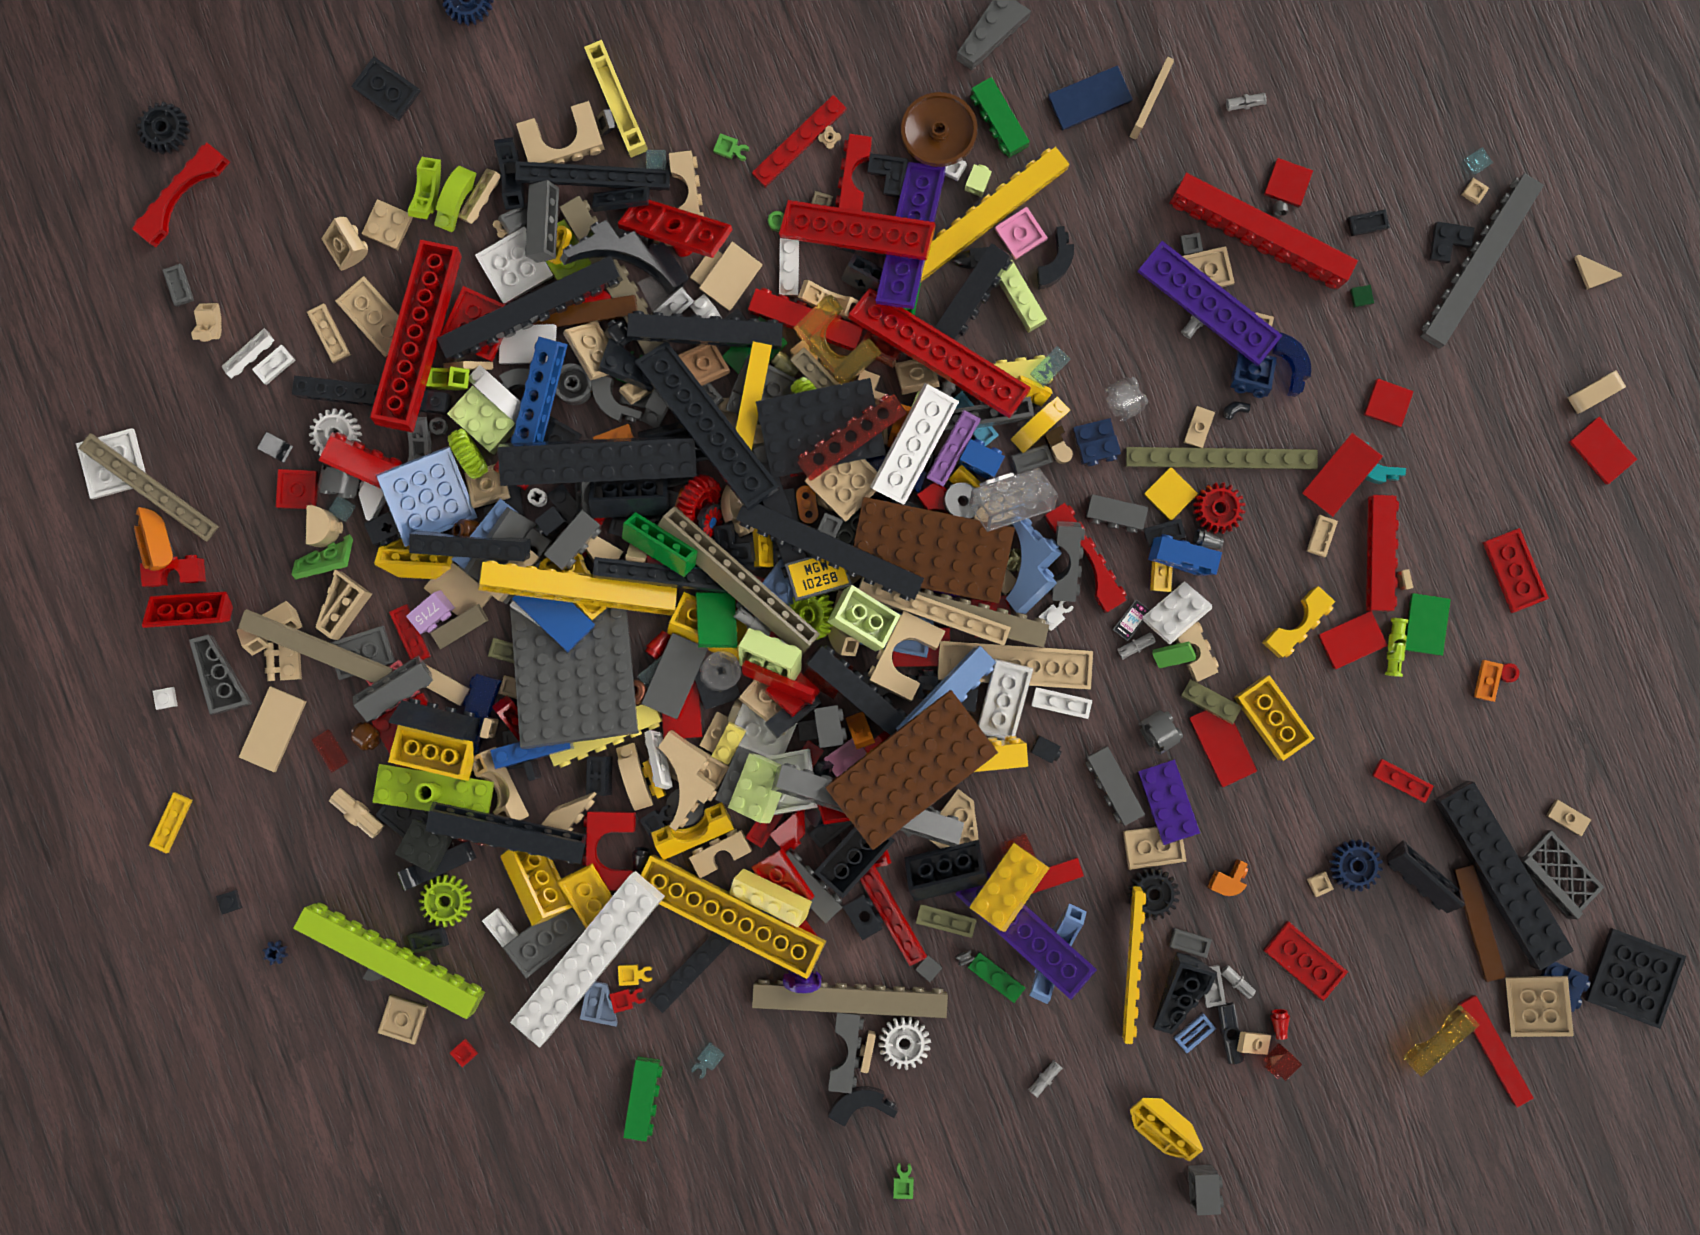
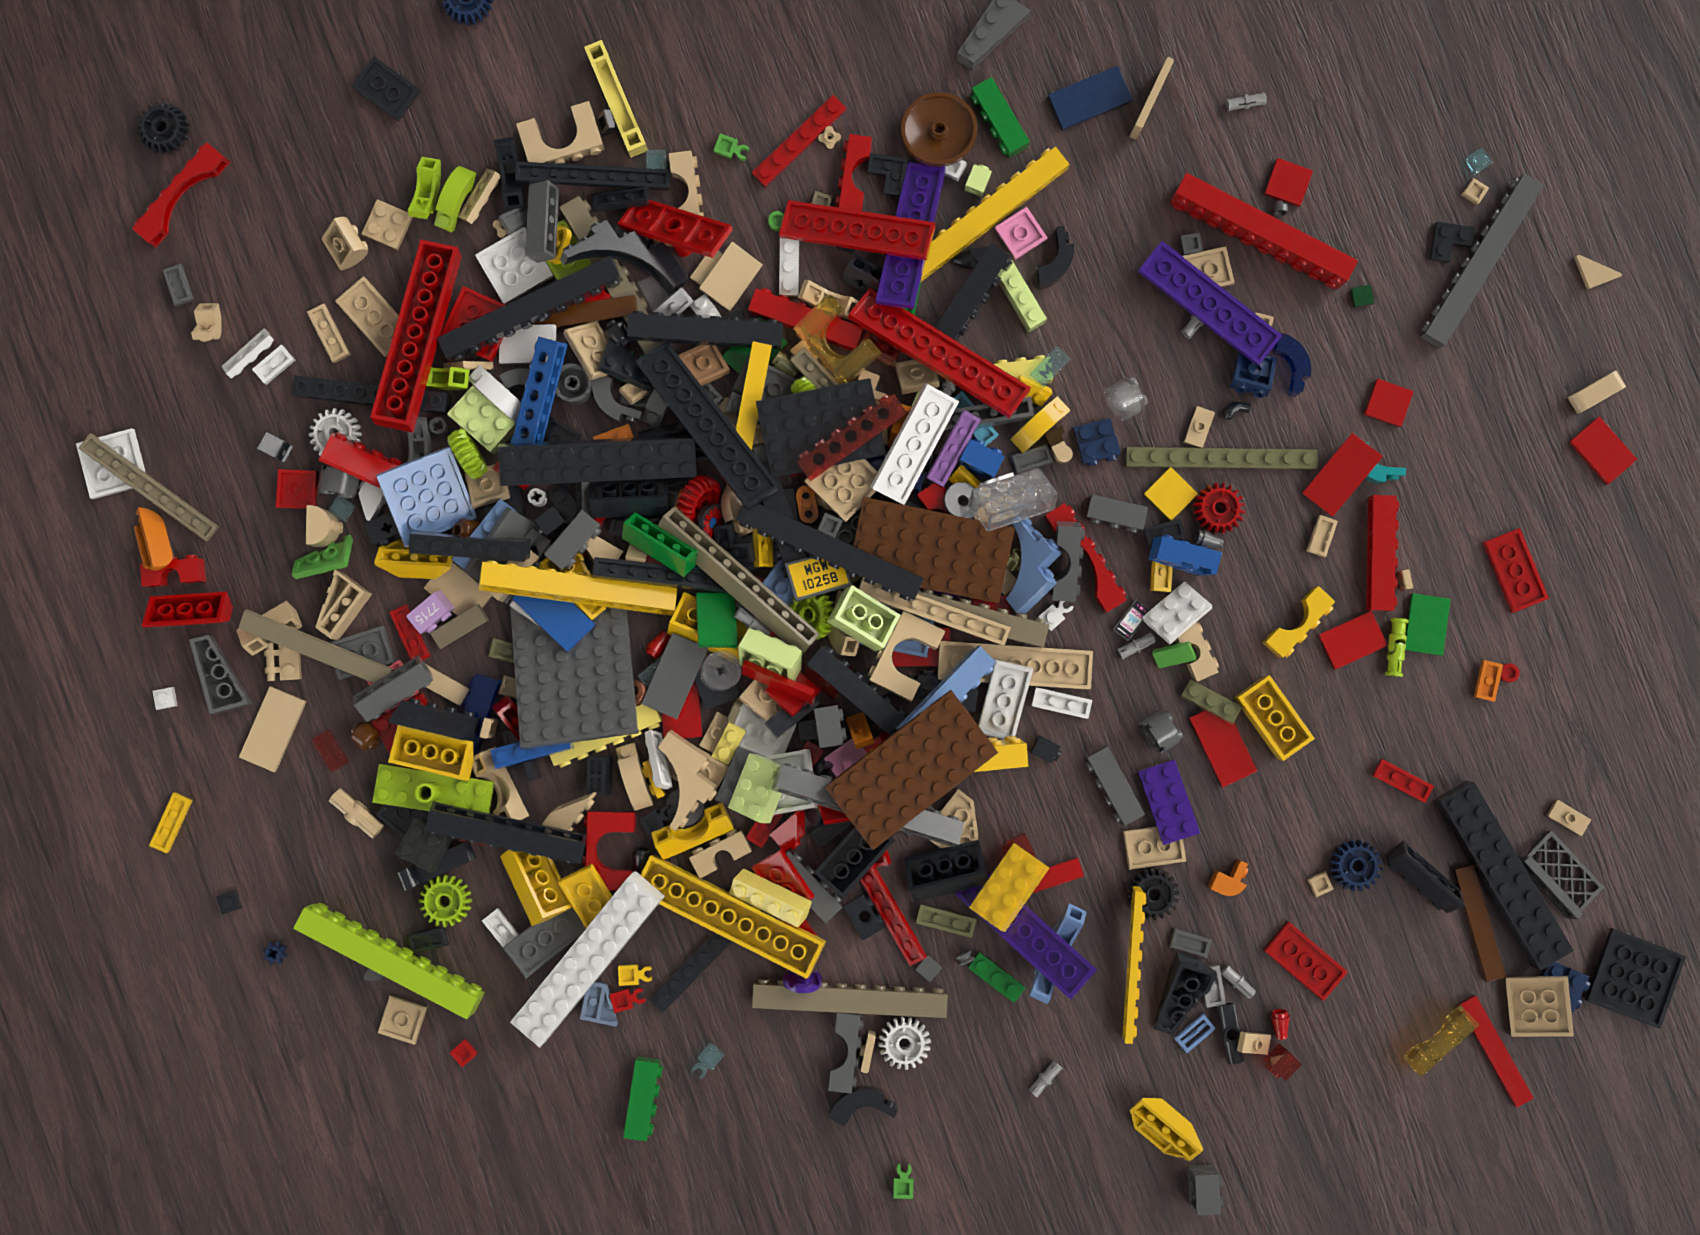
black tile [1347,209,1390,237] -> none

